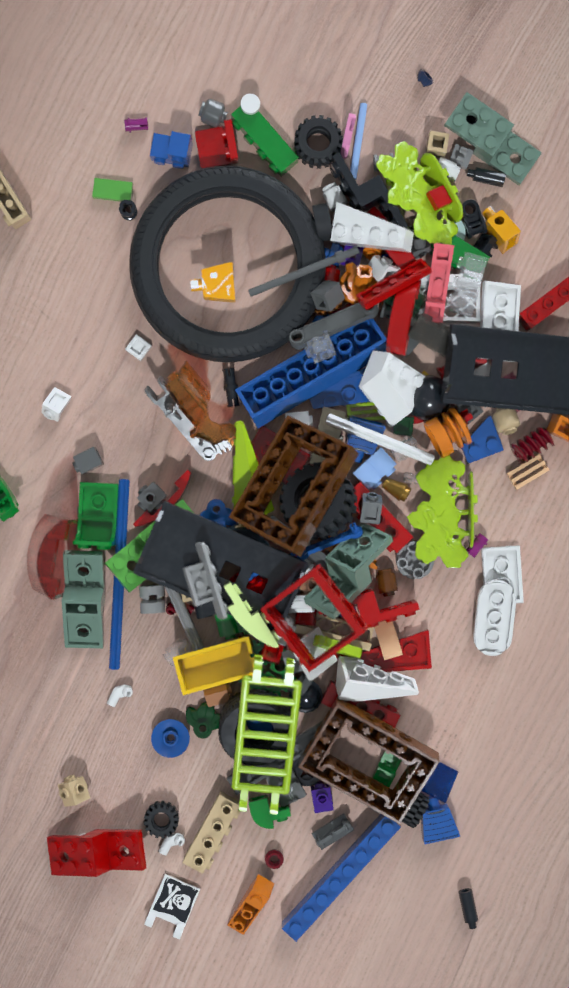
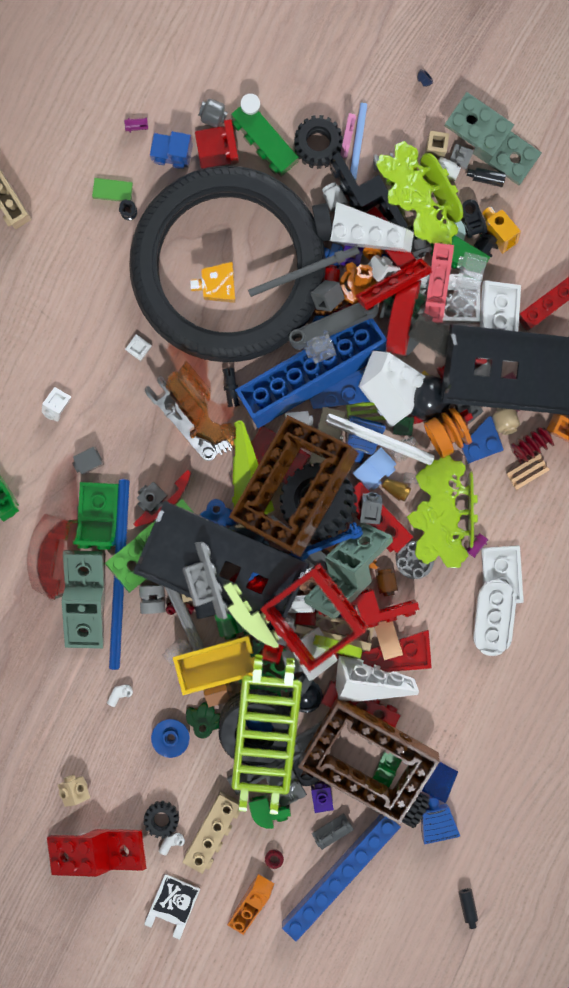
red tile [426,185,452,211] -> none

